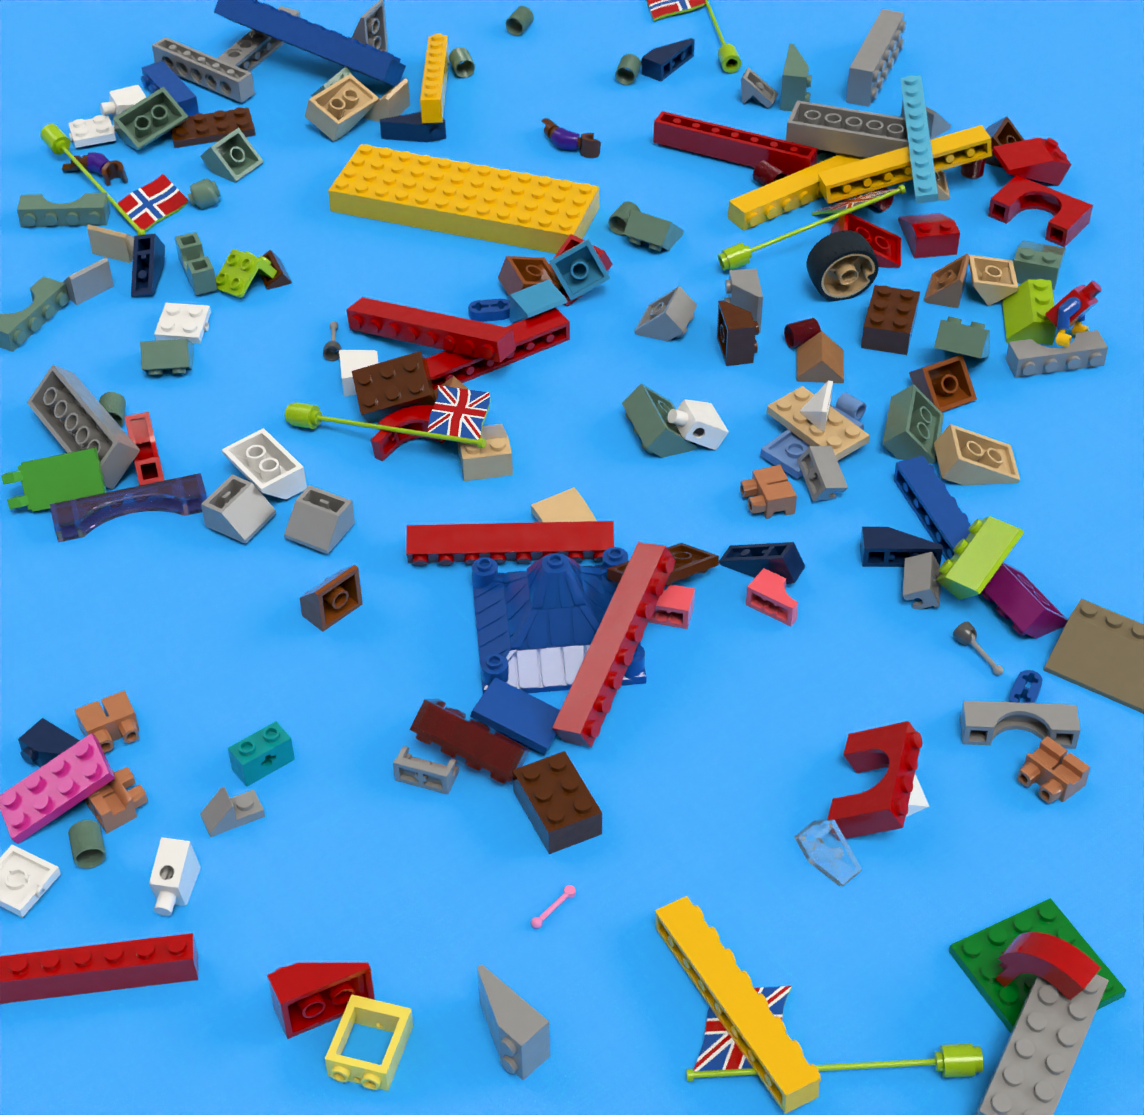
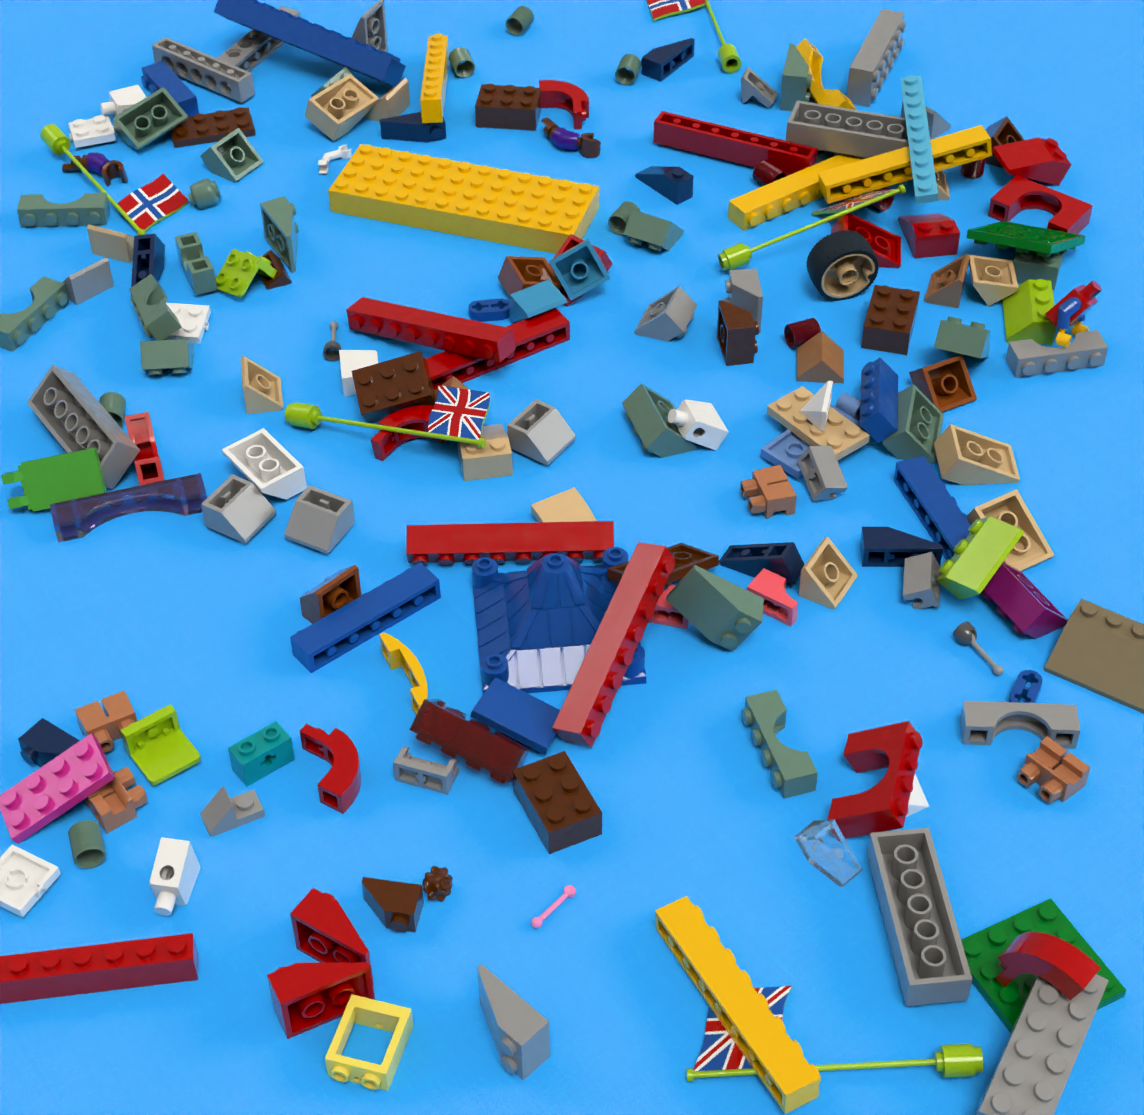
none -> lime bracket [120,704,201,785]
none -> sand green arch [129,274,182,341]
none -> tan slope [240,356,283,414]
none -> sand green slope [260,196,299,273]
none -> blue brick [290,562,441,673]
none -> red slope [290,888,374,987]
none -> red arch [300,724,361,814]
none -> white arm [318,145,352,174]
none -> reddish brown slope [362,877,424,932]
none -> yellow slope [379,632,429,726]
none -> reddish brown plant [422,866,453,902]
none -> reddish brown brick [475,83,542,131]
none -> light grey slope [507,399,576,466]
none -> red arch [539,80,589,130]
none -> dark blue slope [635,166,694,205]
none -> sand green slope [666,565,764,652]
none -> sand green arch [741,690,818,799]
none -> yellow arch [796,38,857,110]
none -> tan slope [799,536,858,609]
none -> blue brick [860,357,898,443]
none -> light grey brick [867,827,972,1006]
none -> green plate [966,221,1086,257]
none -> tan slope [967,489,1055,572]

